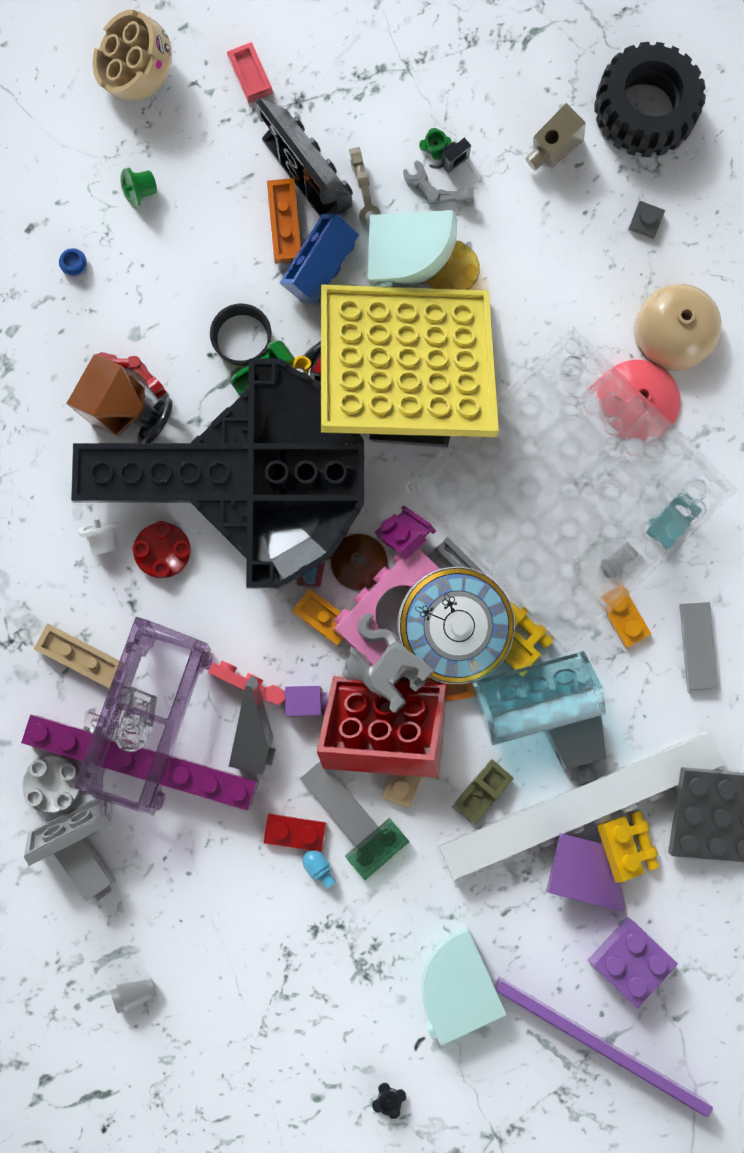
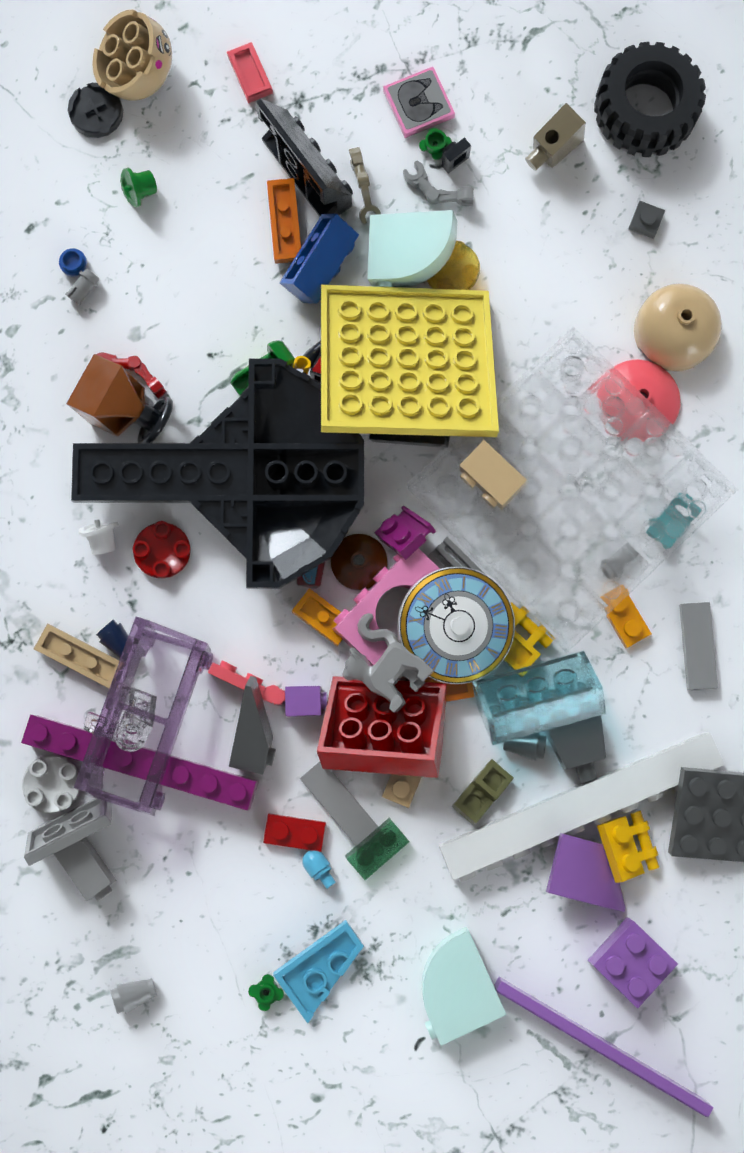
black tyre [210,303,272,366] -> none
black plate [372,1083,406,1119] -> none
none -> light grey pin [65,268,99,306]
none -> black tile [67,82,124,138]
none -> dark blue cone [96,619,138,663]
none -> green plate [248,974,284,1011]
none -> medium azure wing [273,920,364,1023]
none -> tile [383,67,455,138]
none -> tan brick [459,440,527,510]
none -> dark grey cone [503,732,547,761]

